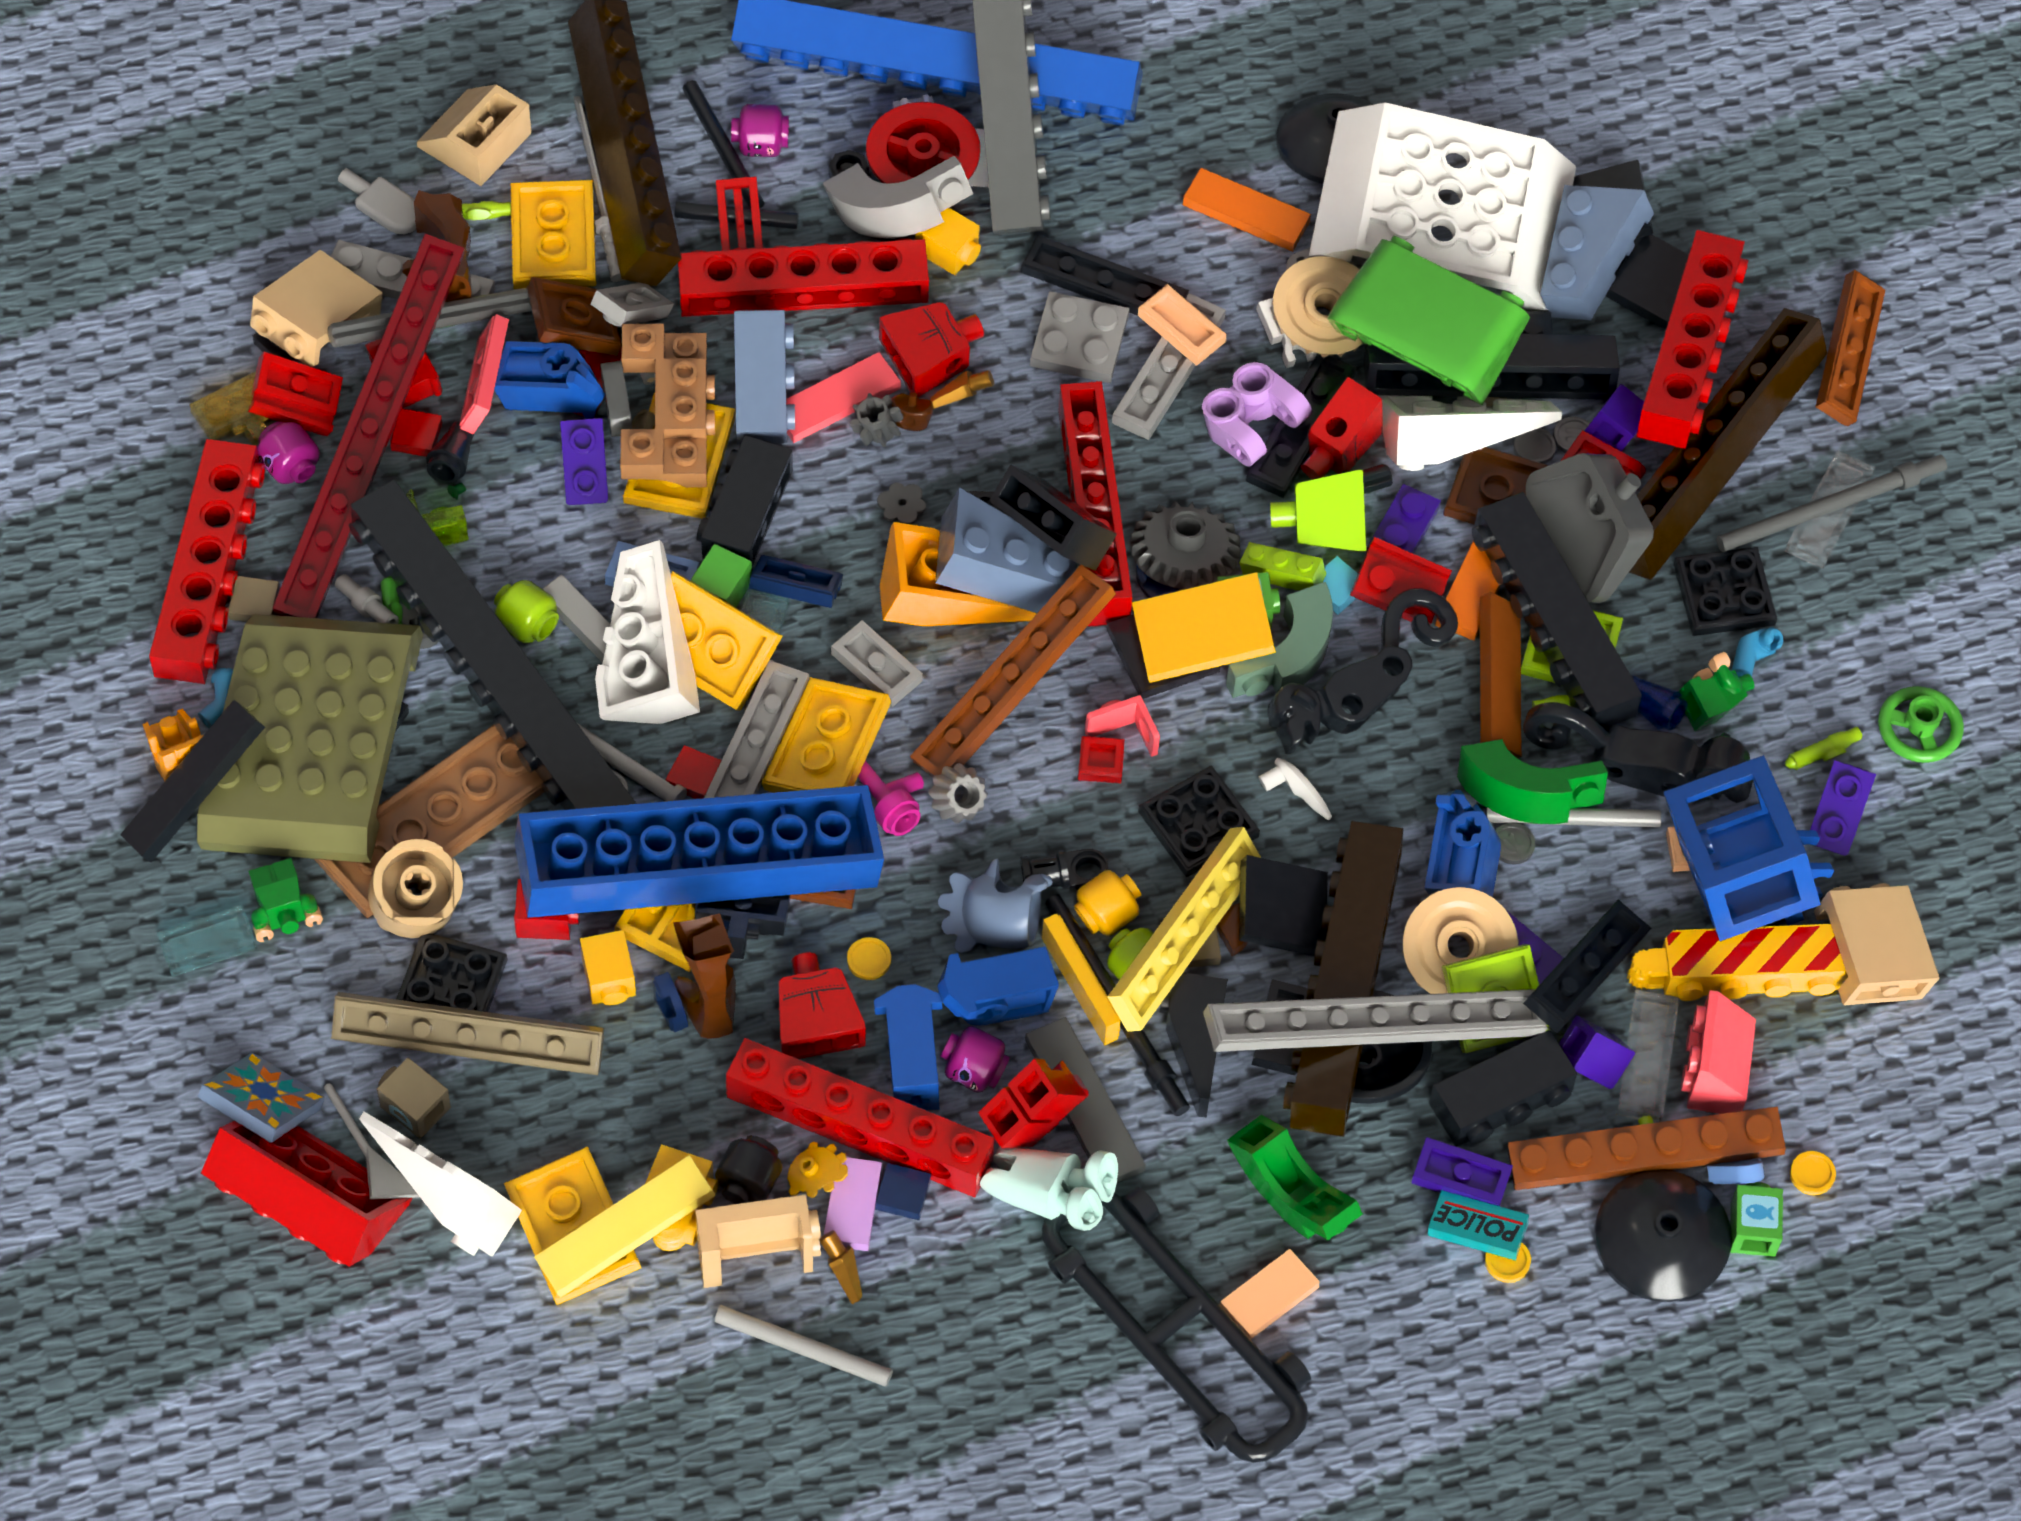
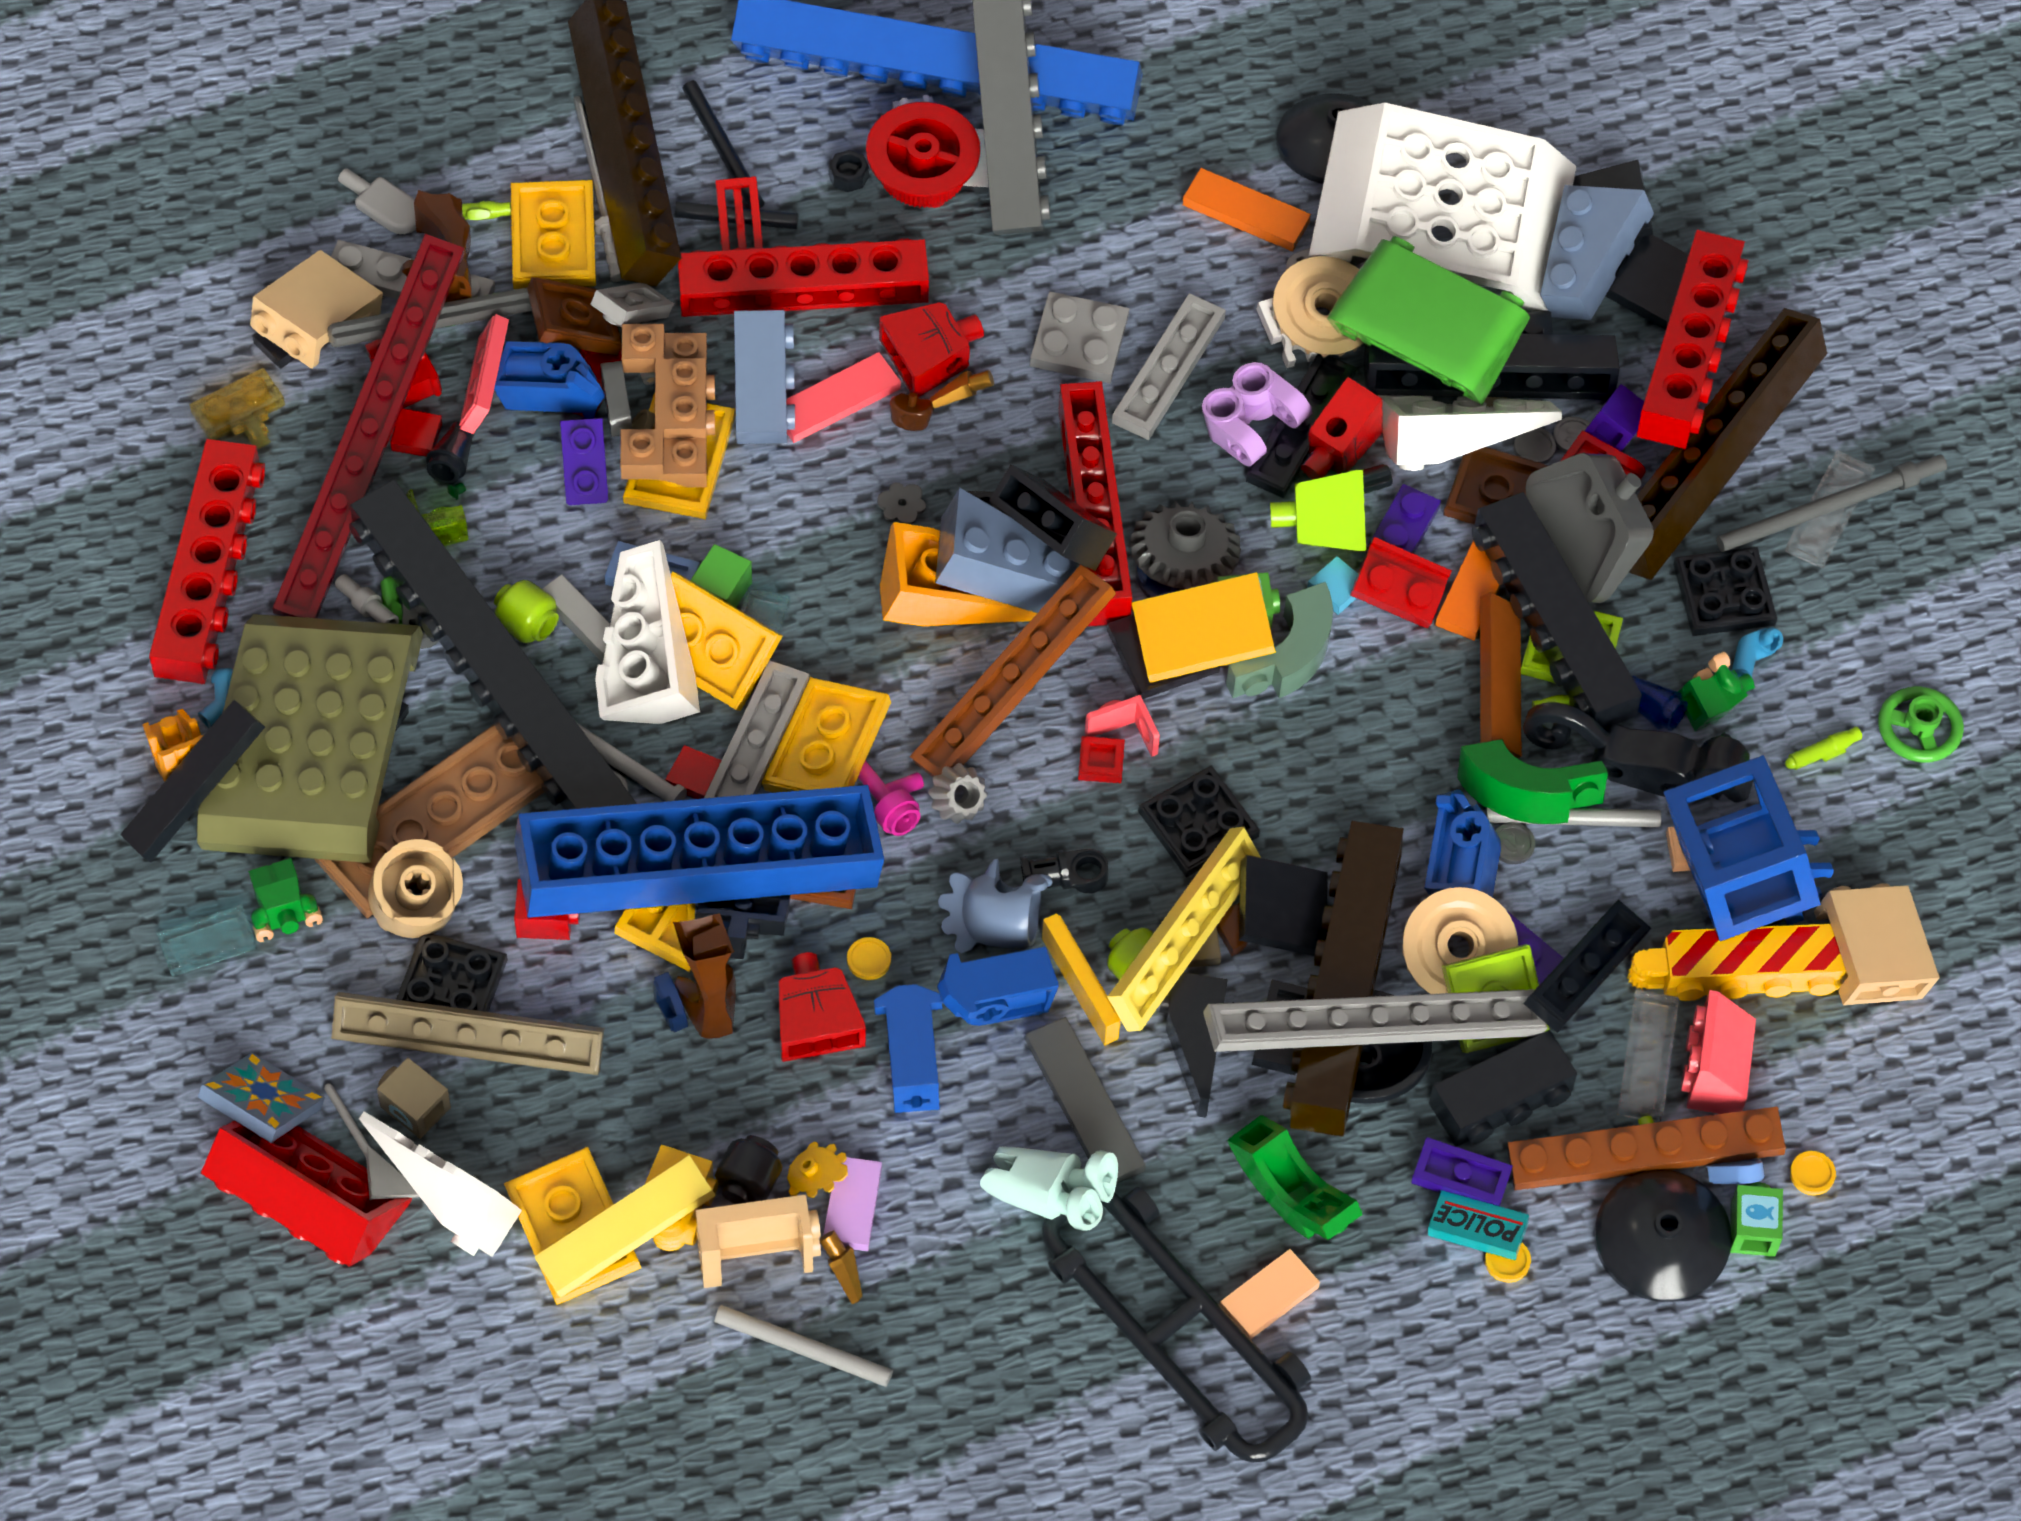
dark tan tile [229,576,280,622] -> none
red plate [248,352,343,436] -> none
magenta head [257,421,320,484] -> none
tan slope [417,84,531,186] -> none
yellow brick [580,930,636,1005] -> none
black brick [696,435,793,567] -> none
red brick [726,1038,995,1198] -> none
magenta head [731,104,789,157] -> none
dark blue tile [749,555,843,608] -> none
light grey arch [823,156,973,238] -> none
light grey plate [831,620,923,708] -> none
dark grey gear [849,393,904,447] -> none
dark blue tile [875,1163,931,1221] -> none
yellow brick [915,208,981,275] -> none
magenta head [940,1026,1010,1093] -> none
red hips [978,1058,1089,1148] -> none
black tile [1021,235,1189,316] -> none
black bar [1045,894,1190,1116] -> none
yellow head [1073,870,1142,936] -> none
light nougat tile [1138,284,1227,366] -> none
lime piece [1239,542,1326,591] -> none
white bar [1258,758,1332,820] -> none
black animal [1268,588,1458,754] -> none
dark purple panel [1559,1015,1636,1089] -> none
dark purple bracket [1810,759,1876,856] -> none
dark orange tile [1815,270,1886,426] -> none

